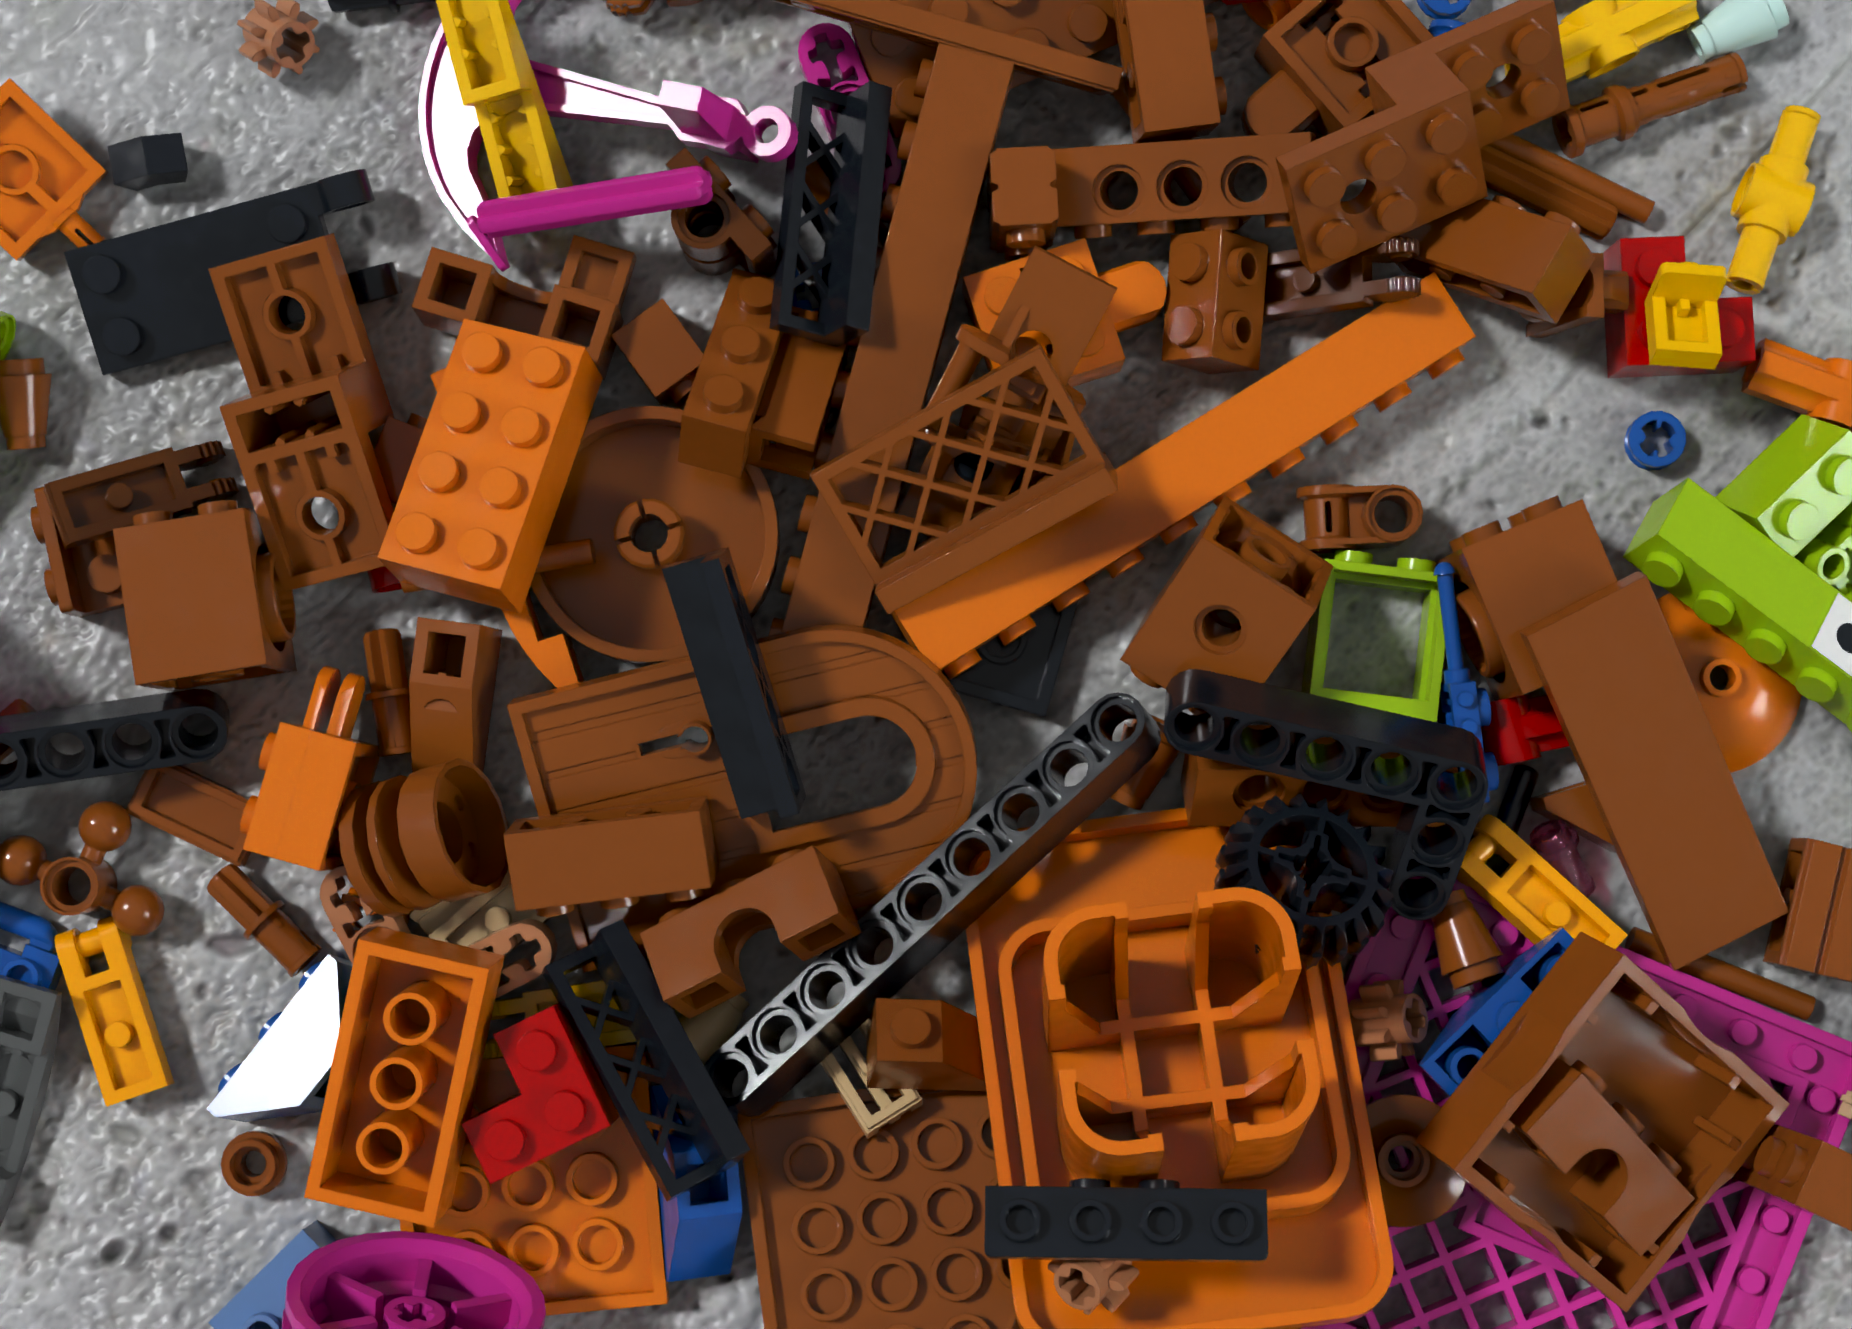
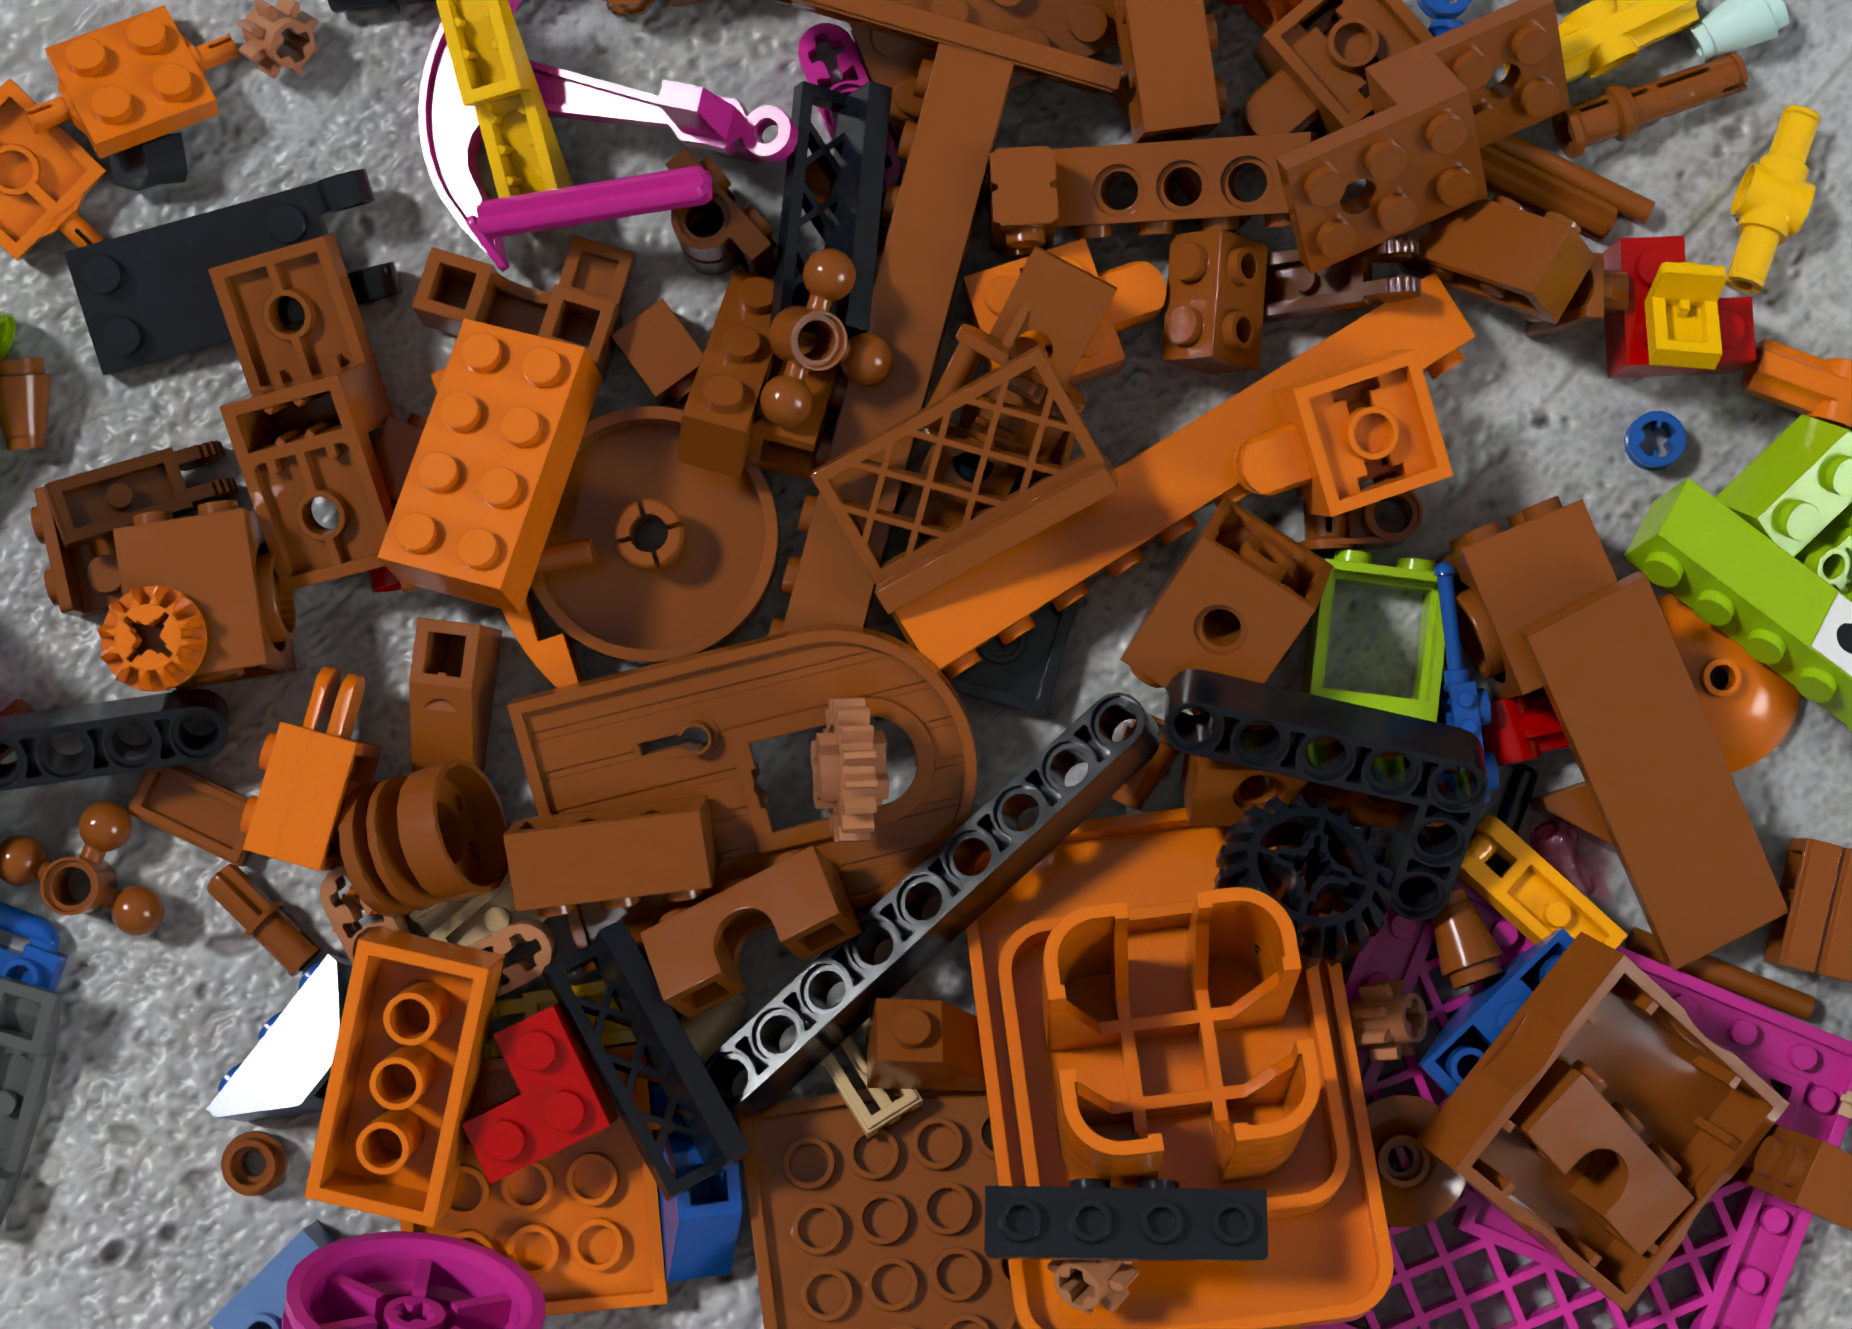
light orange plate [54,916,175,1107] -> none
dark orange axle [363,628,411,757] -> none
black fence [662,547,806,819] -> none
none -> orange plate [24,5,239,159]
none -> orange gear [97,585,208,692]
none -> dark orange piece [760,248,892,427]
none -> nougat gear [810,697,890,843]
none -> orange brick [1232,349,1454,517]

